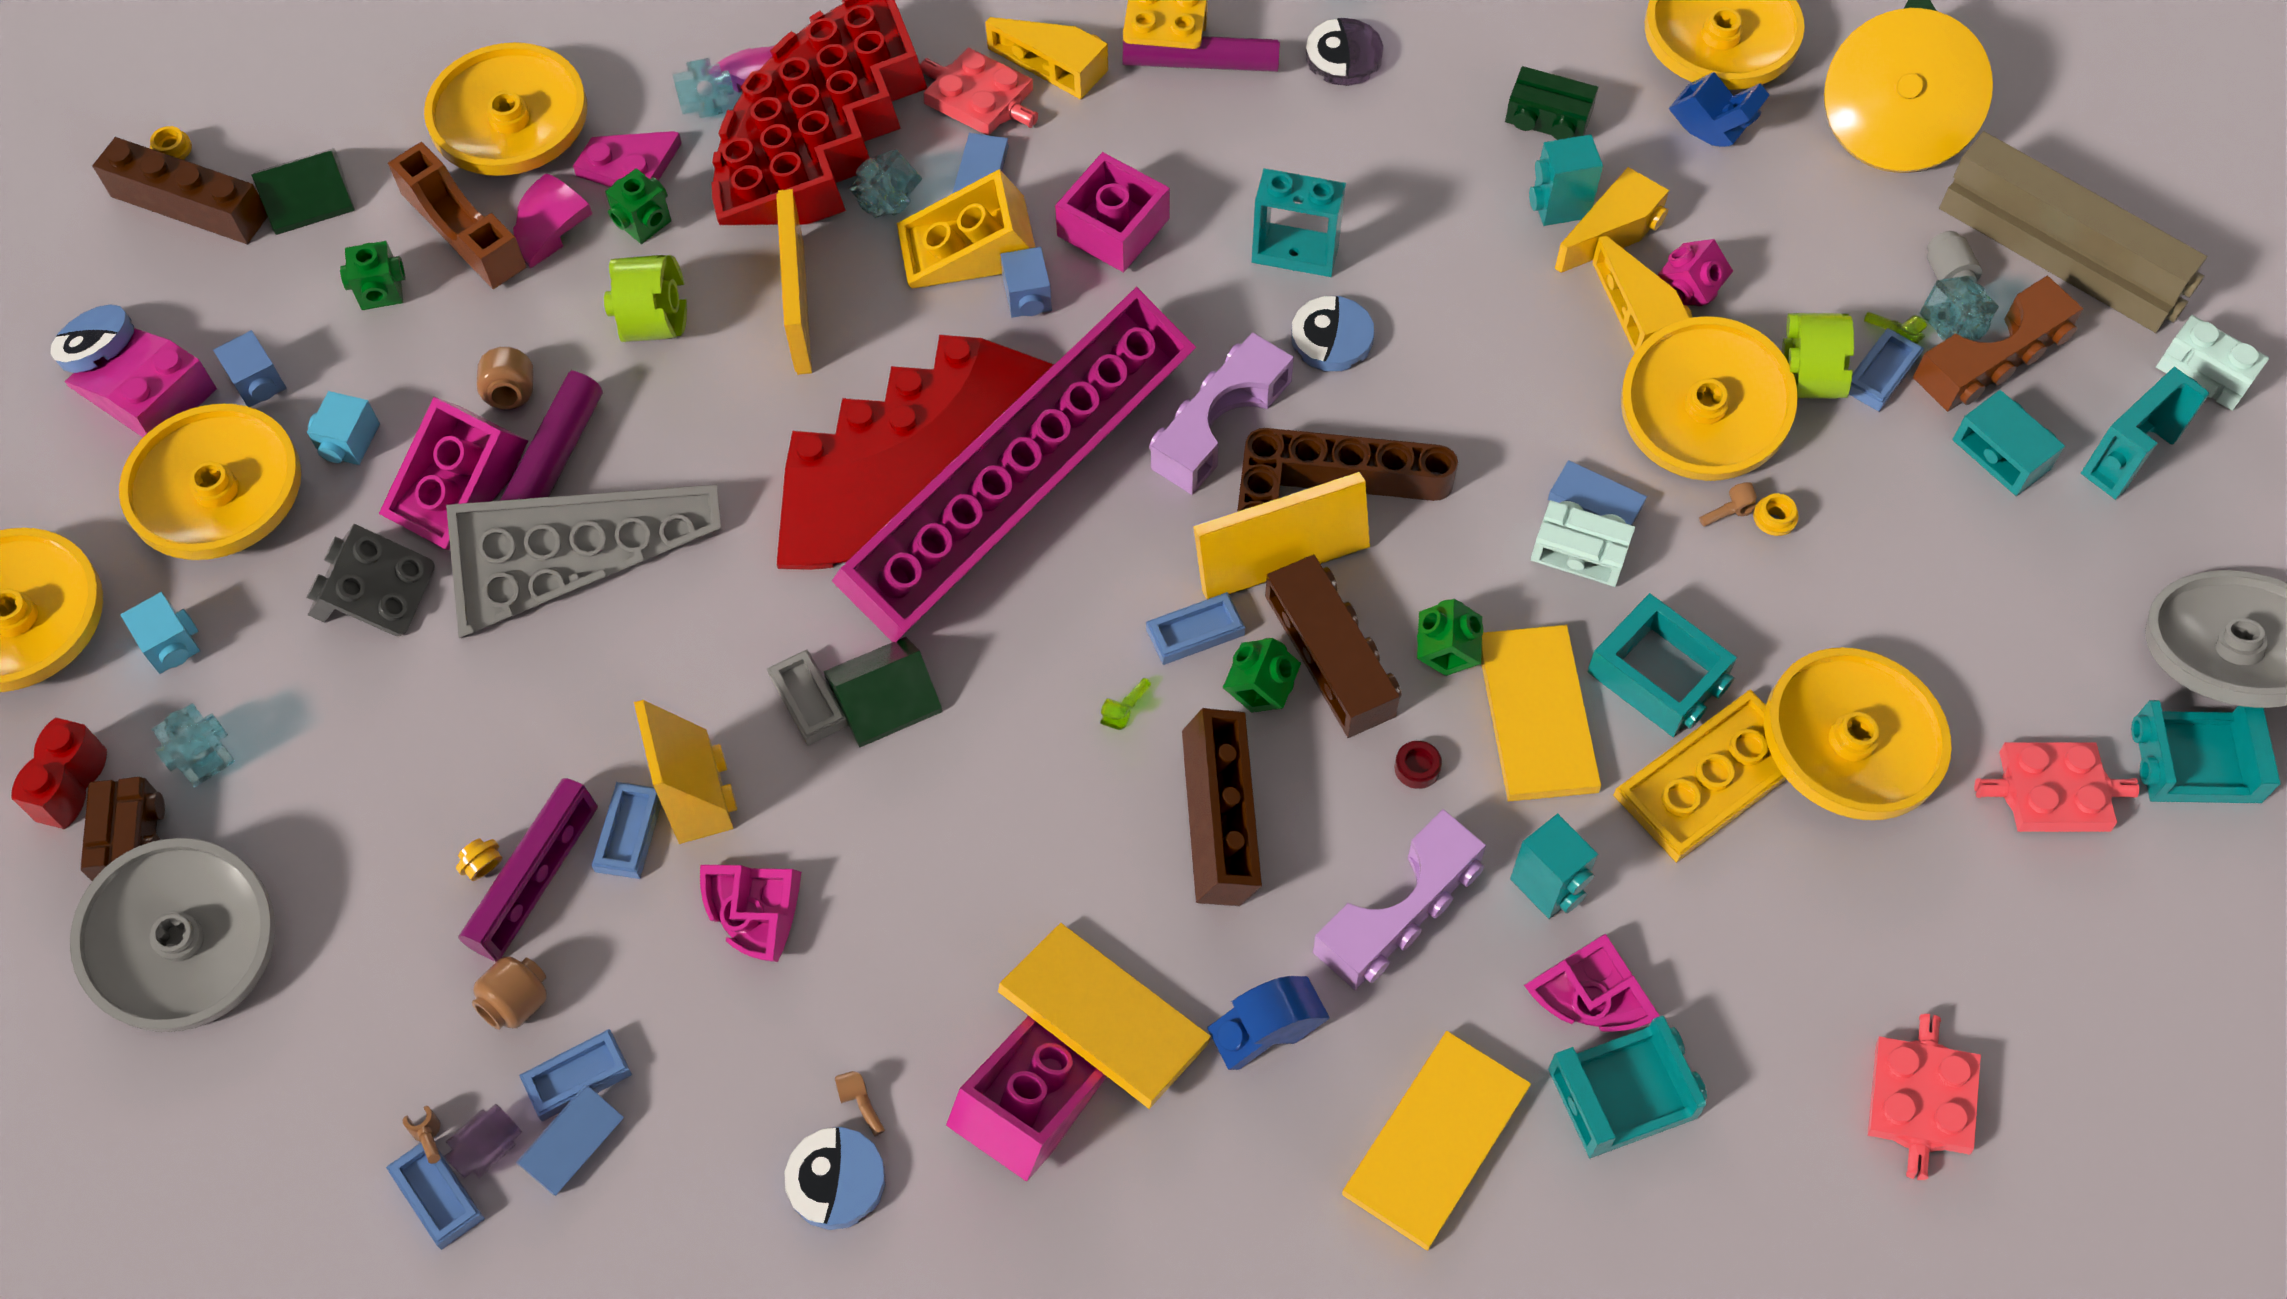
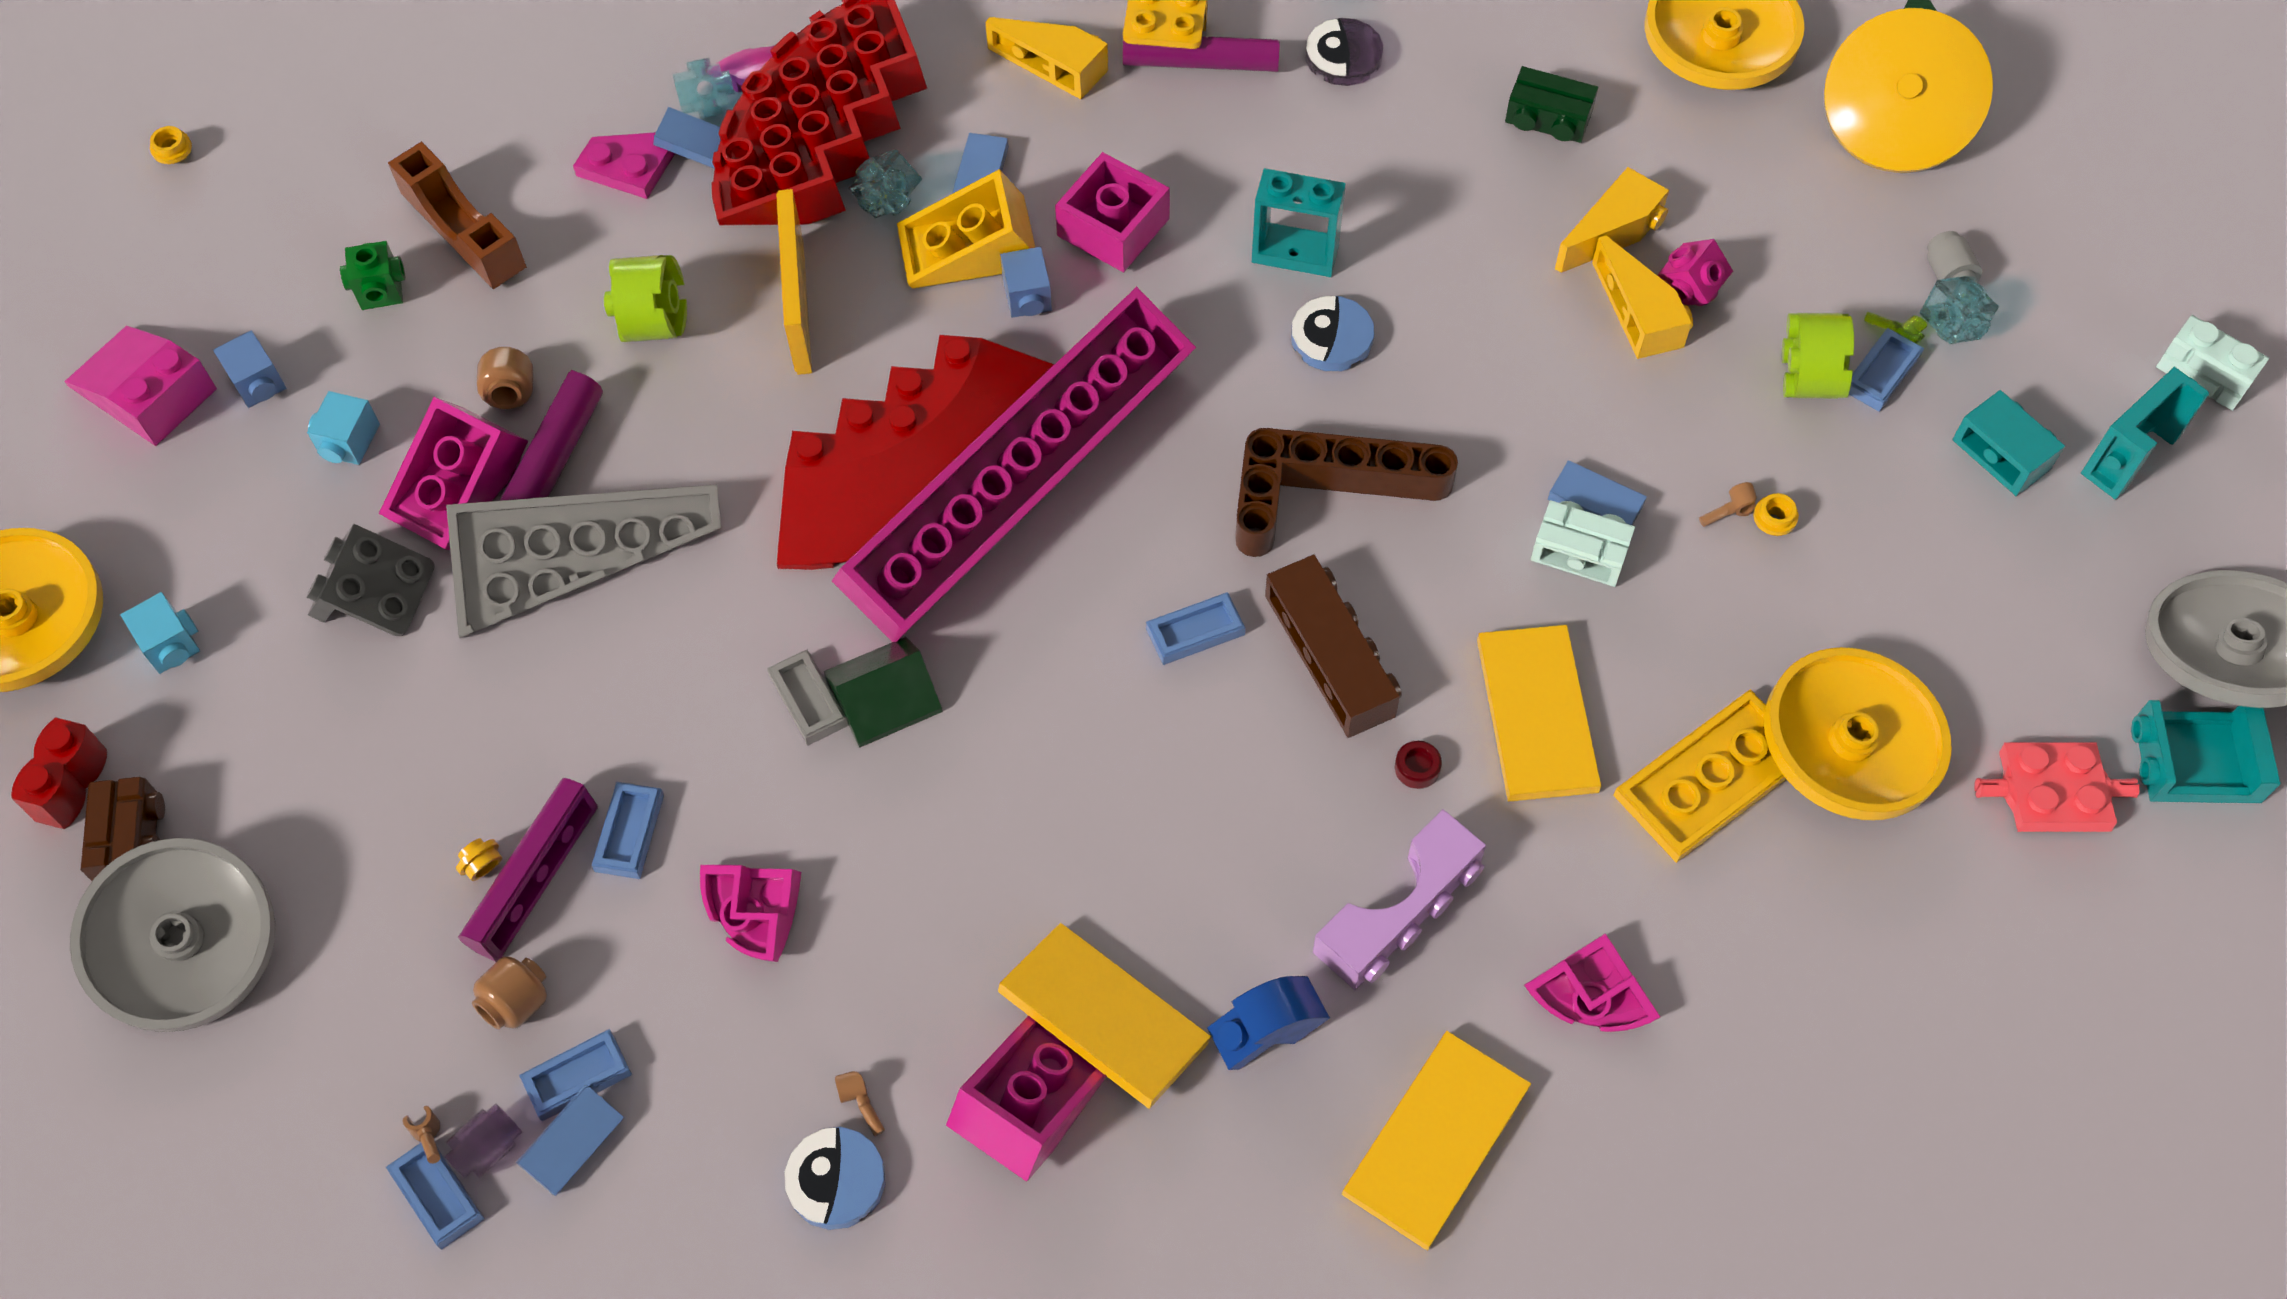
medium blue tile [50,304,134,373] -> none
reddish brown brick [92,137,268,245] -> none
yellow dish [119,403,301,560] -> none
clear light blue brick [152,703,235,787] -> none
dark green slope [251,148,355,235] -> none
yellow dish [424,42,588,176] -> none
dark pink brick [513,173,592,269] -> none
green brick [605,168,672,244] -> none
yellow slope [634,700,738,844] -> none
coral plate [920,47,1038,135] -> none
clear neon green hand [1100,678,1151,730] -> none
lavender arch [1149,332,1294,495] -> none
reddish brown brick [1182,708,1262,906] -> none
yellow tile [1193,472,1370,599] -> none
green brick [1223,638,1301,713] -> none
green brick [1417,599,1484,676] -> none
teal brick [1510,813,1598,919] -> none
teal brick [1529,134,1603,226] -> none
teal panel [1548,1015,1707,1159] -> none
teal window [1587,593,1737,737] -> none
yellow dish [1621,316,1798,481] -> none
blue brick [1668,72,1770,147] -> none
coral plate [1867,1014,1981,1180] -> none
dark orange arch [1913,275,2084,412] -> none
dark tan brick [1939,131,2208,333] -> none
none -> medium blue tile [653,107,721,169]

